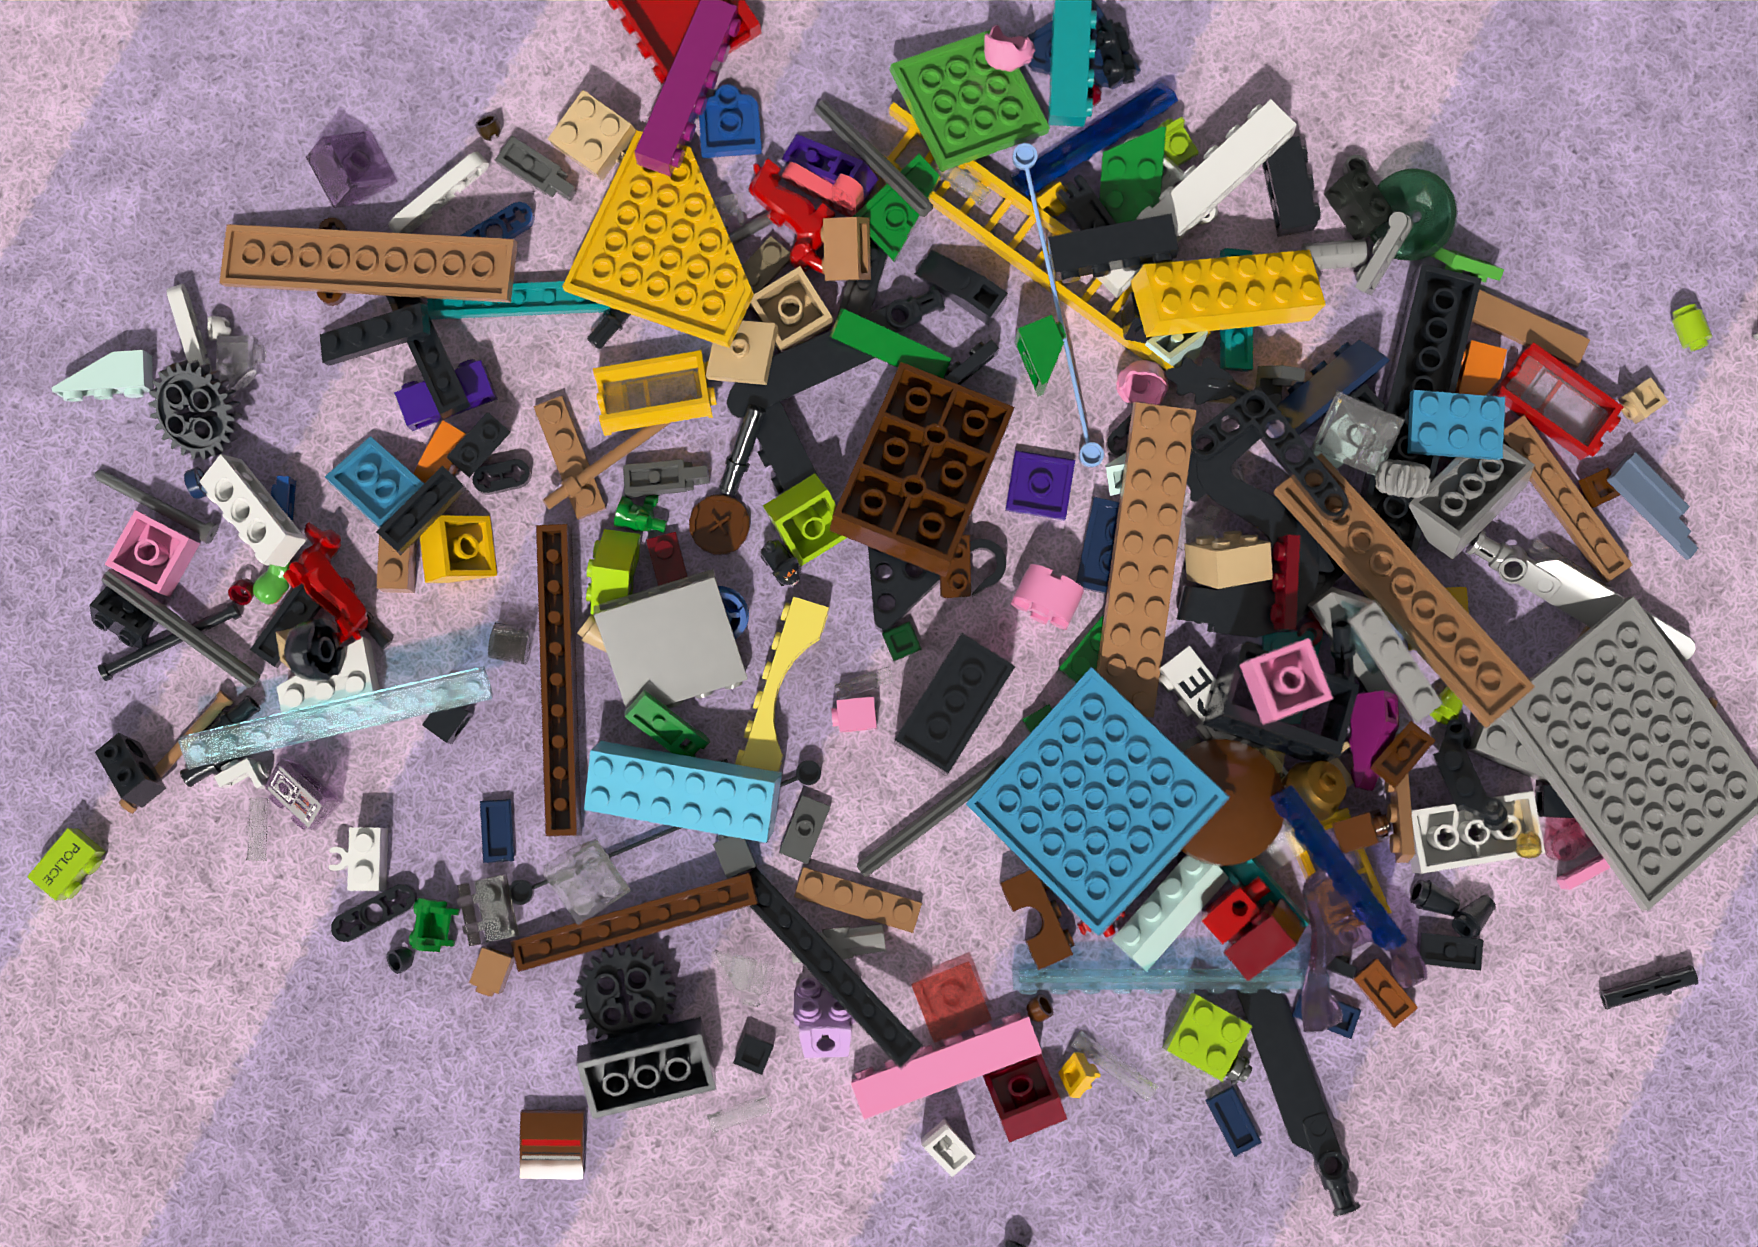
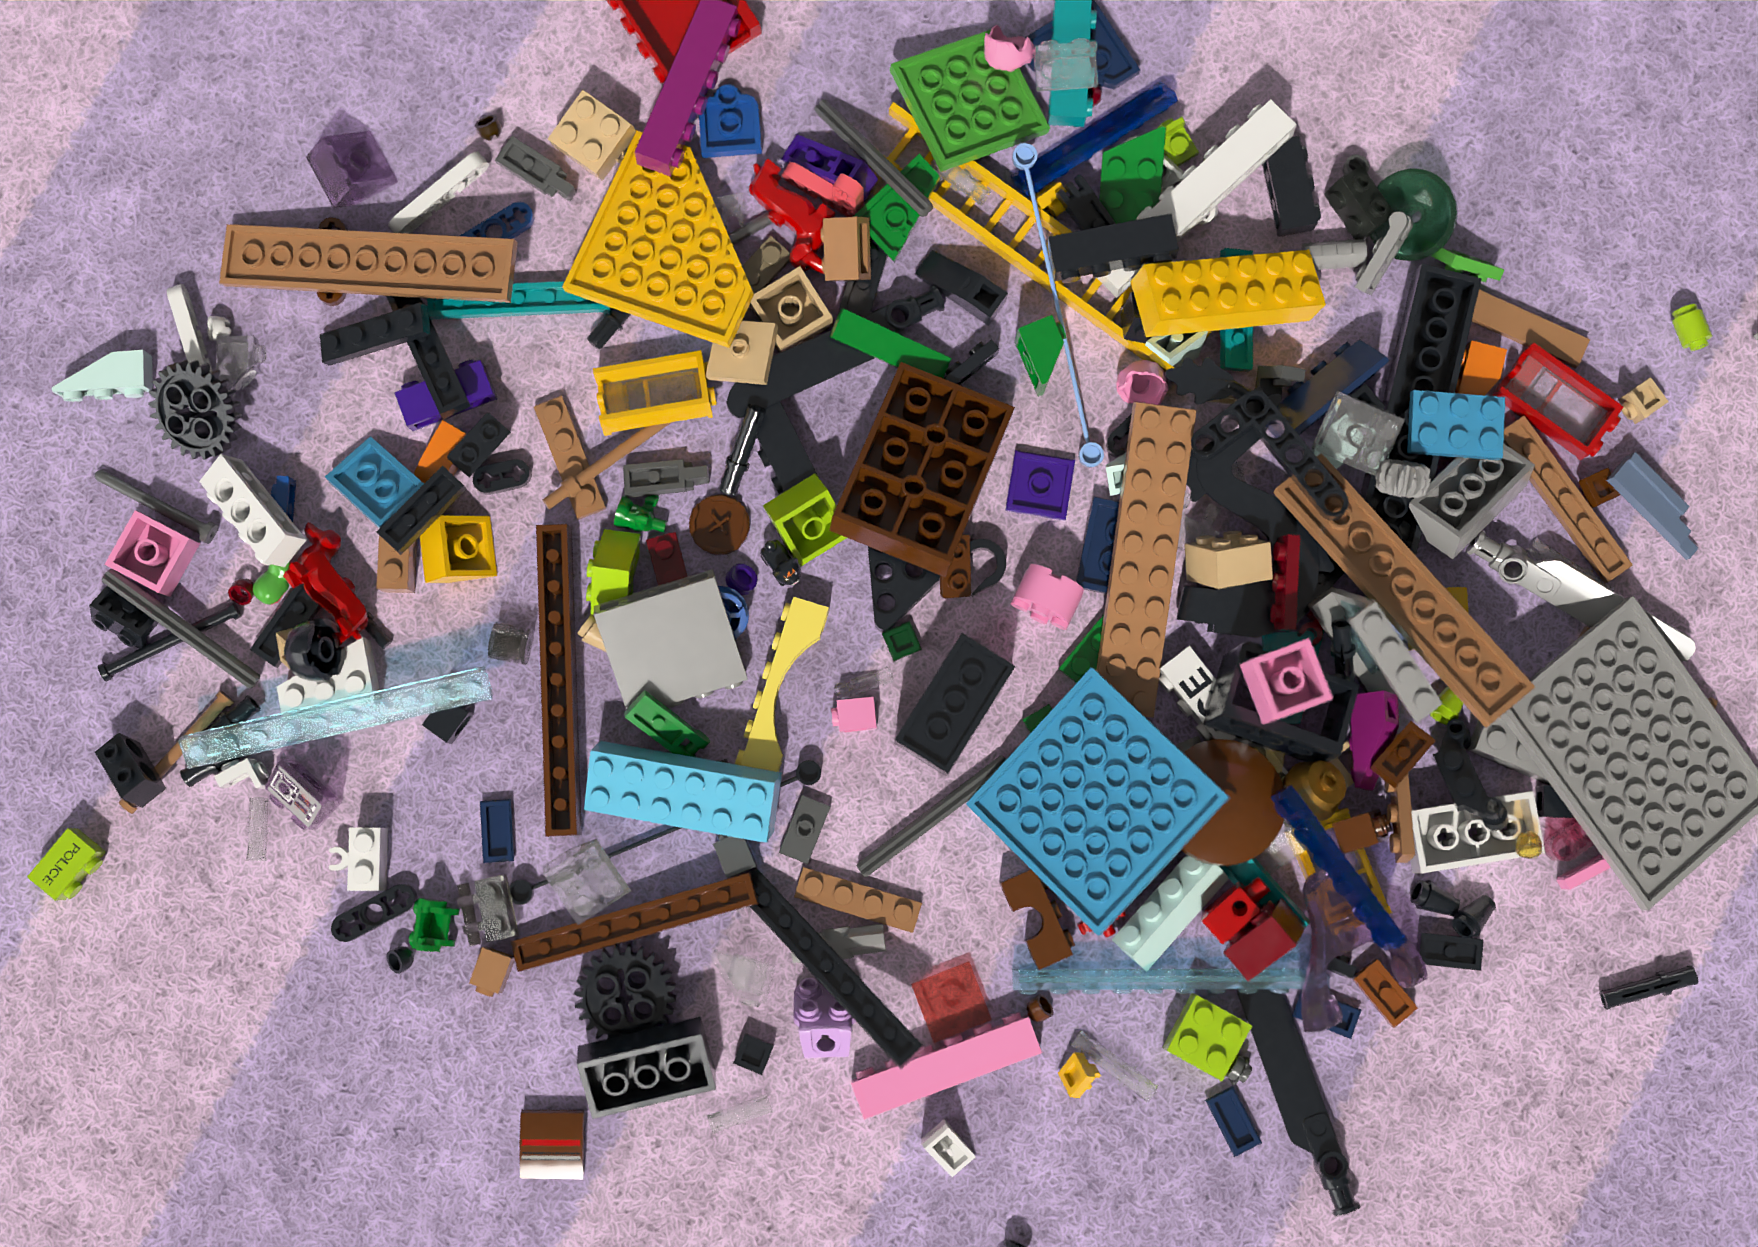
dark blue tile [184,467,207,499] -> none
dark red slope [982,1054,1068,1143] -> none
black hinge [1096,19,1137,89] -> none
none -> dark purple tile [725,563,758,596]
none -> clear bracket [1034,38,1098,91]

